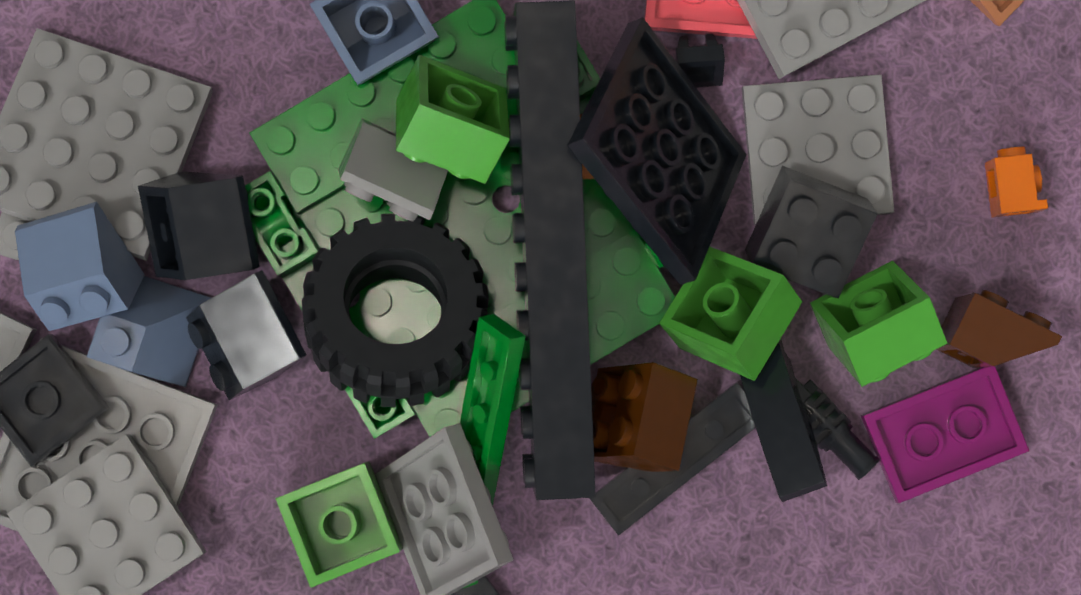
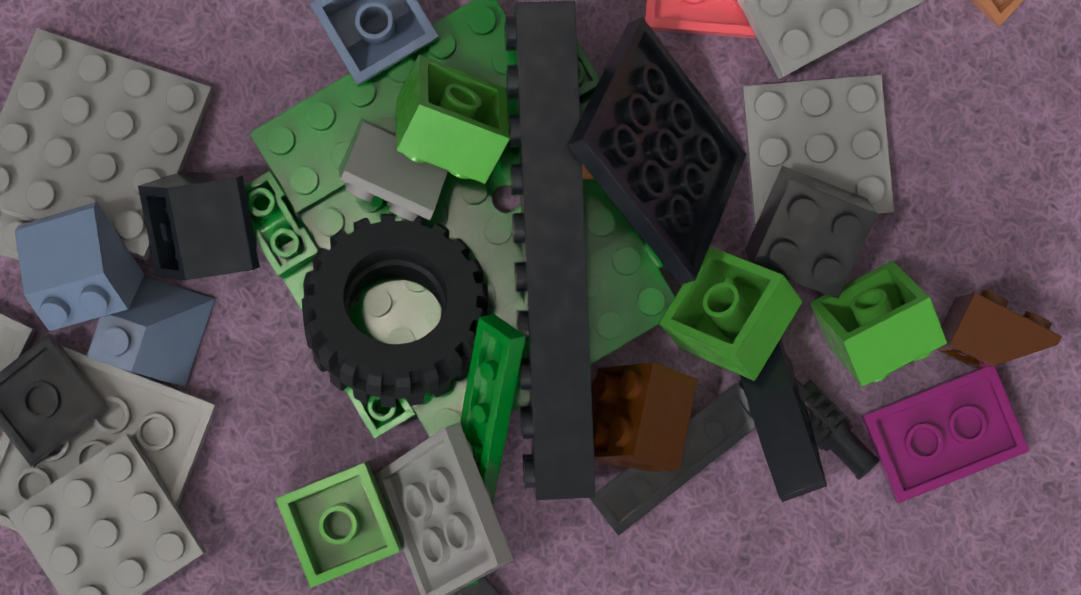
slope [186,270,307,400] -> none
black tile [676,34,725,88] -> none
orange brick [985,146,1048,218] -> none

